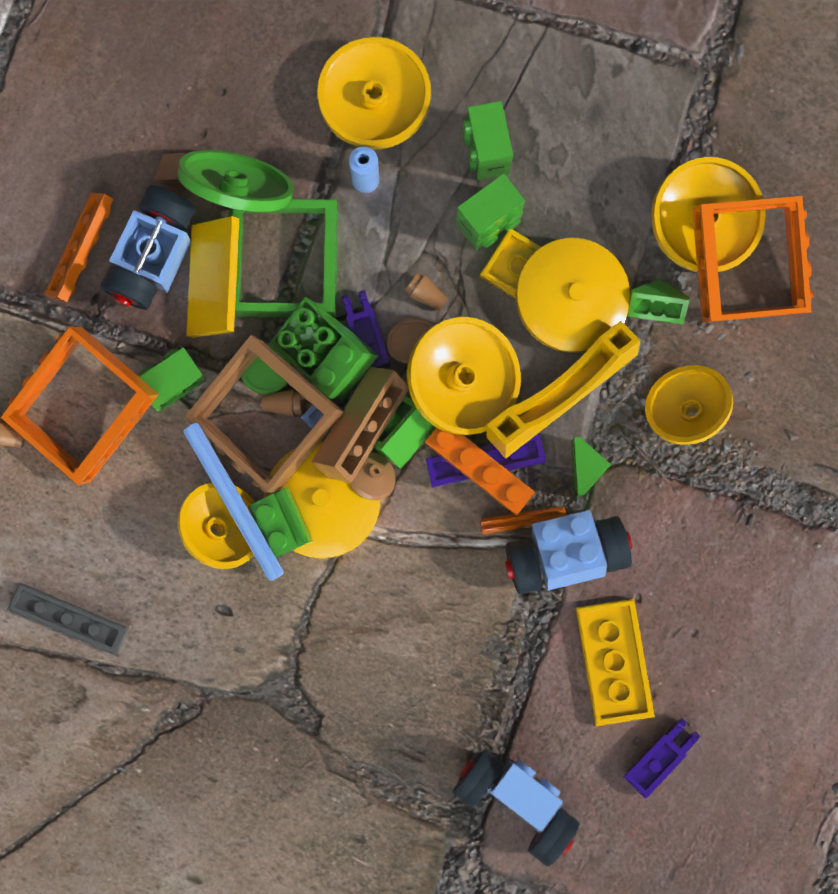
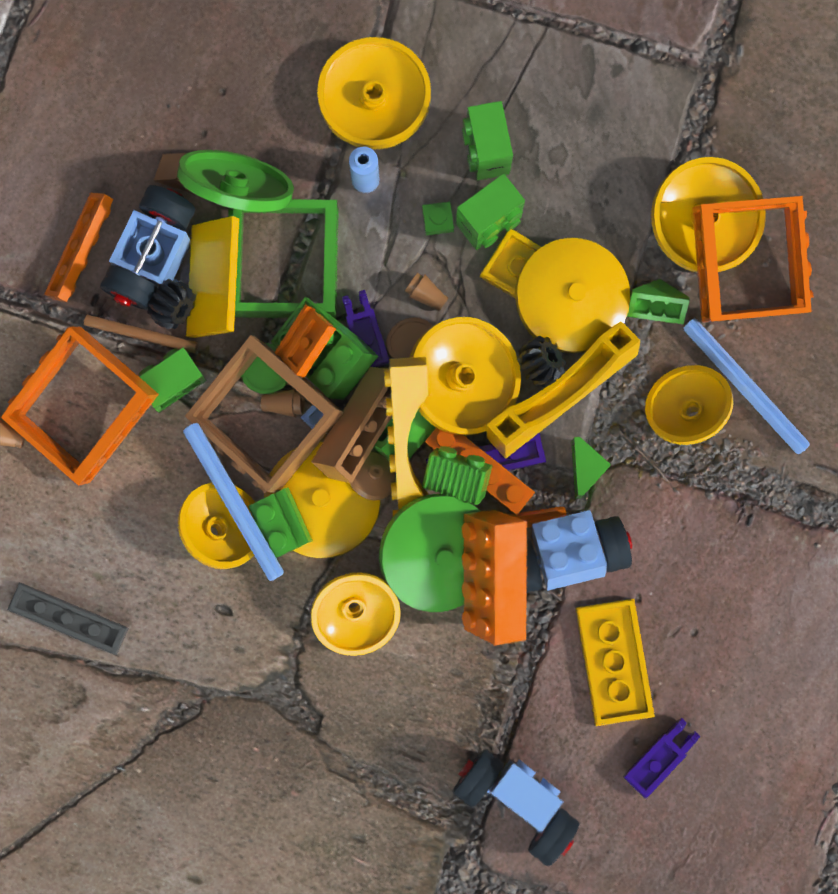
none -> medium nougat bar [84,315,198,353]
none -> black gear [147,279,196,329]
none -> orange plate [274,304,336,378]
none -> yellow dish [311,573,400,656]
none -> bright green dish [379,494,481,612]
none -> yellow arch [384,357,430,516]
none -> bright green plate [422,202,454,235]
none -> bright green brick [422,446,492,505]
none -> orange brick [462,510,527,645]
none -> black gear [517,336,566,387]
none -> light blue axle [683,318,810,454]

